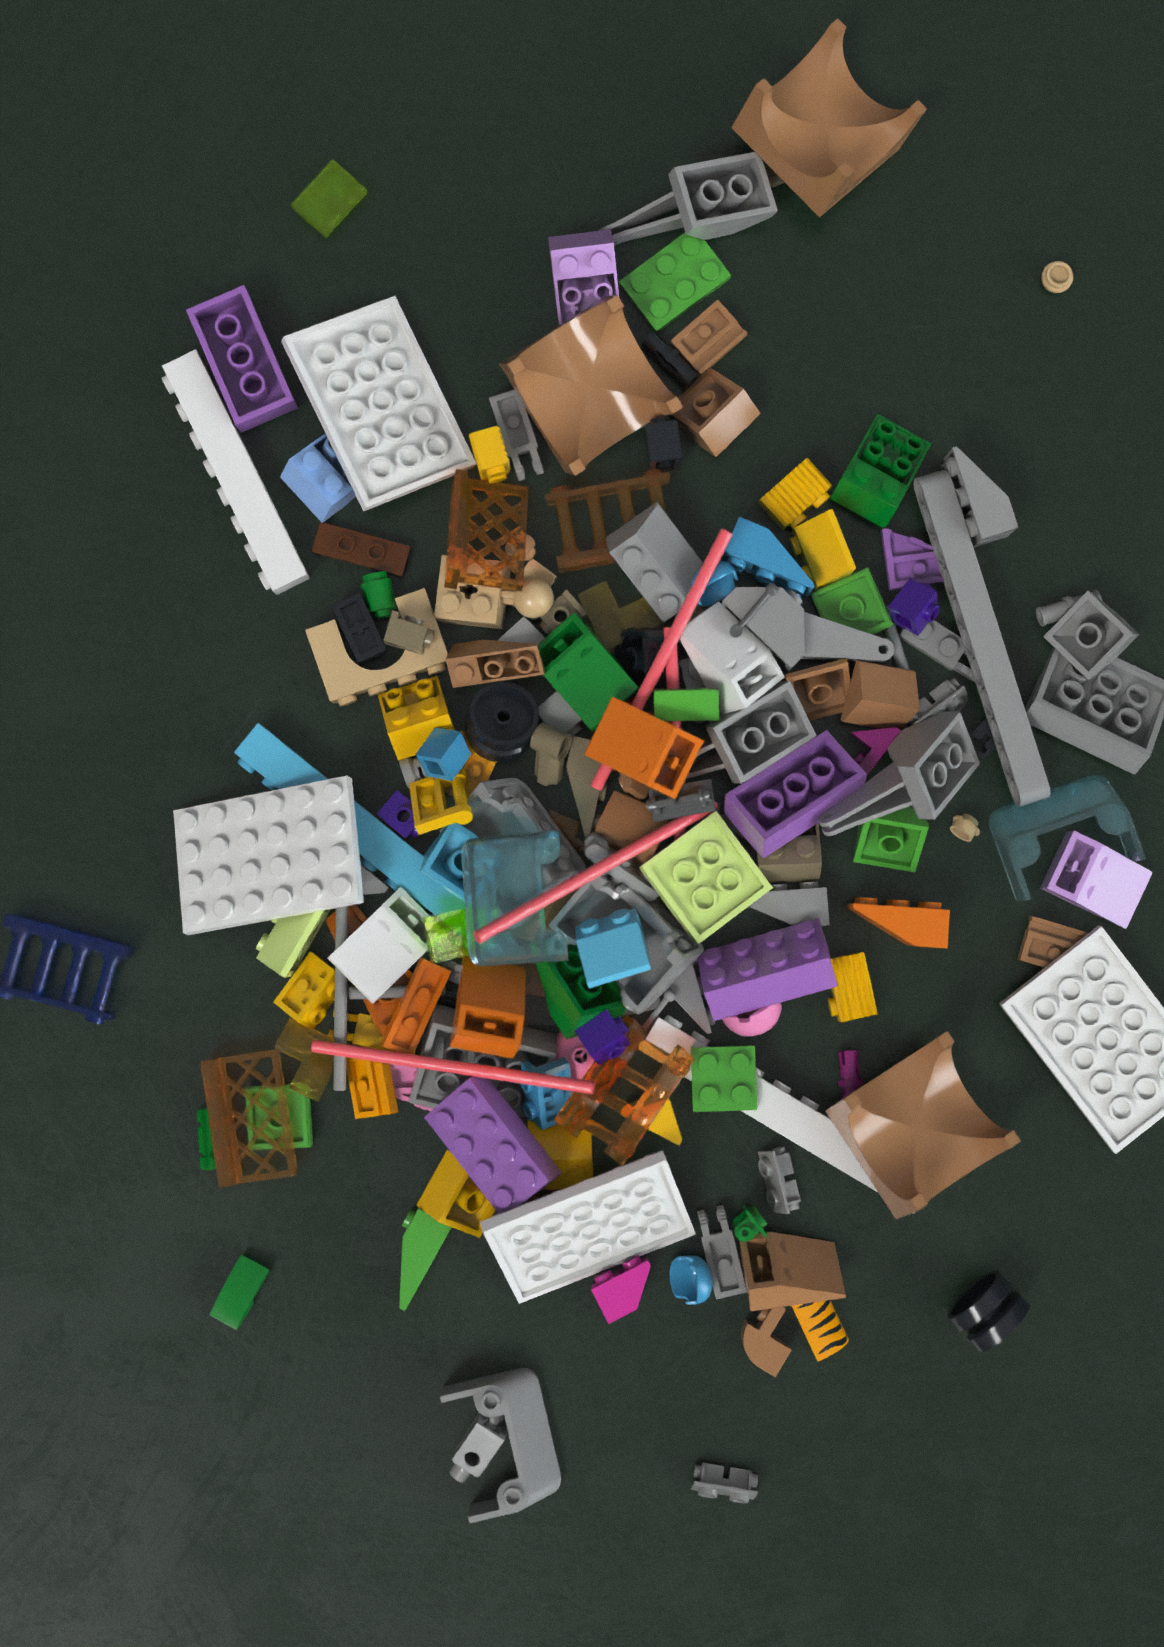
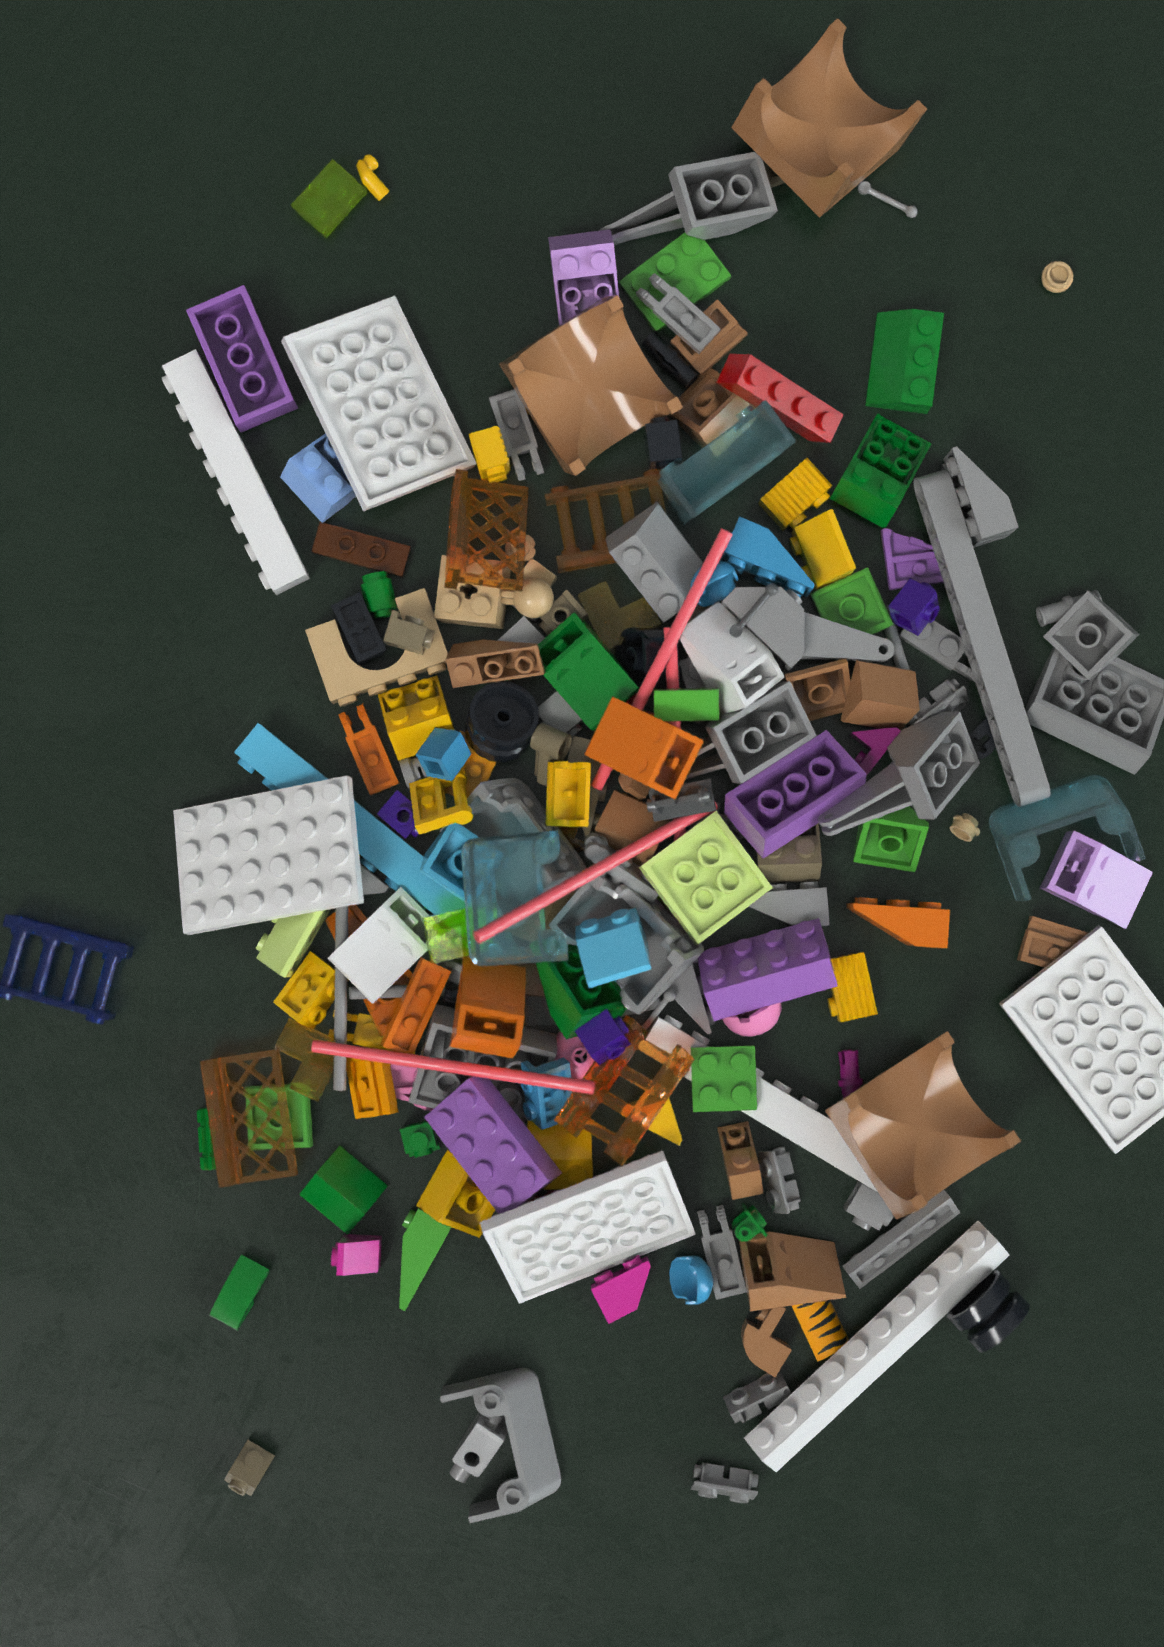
none -> dark tan bracket [224,1440,275,1496]
none -> green slope [299,1145,388,1235]
none -> dark pink slope [331,1234,382,1276]
none -> orange hinge [338,704,400,796]
none -> yellow arm [356,154,390,201]
none -> green brick [400,1120,440,1157]
none -> yellow hinge [545,761,591,827]
none -> light grey hinge [636,273,721,354]
none -> clear light blue windscreen [657,400,796,525]
none -> brick [717,354,844,443]
none -> medium nougat slope [717,1121,764,1200]
none -> light grey hinge [723,1371,792,1423]
none -> white brick [744,1221,1009,1472]
none -> light grey brick [843,1181,893,1231]
none -> light grey plate [843,1190,960,1289]
none -> light grey hinge [858,181,918,218]
none -> green slope [865,309,944,414]

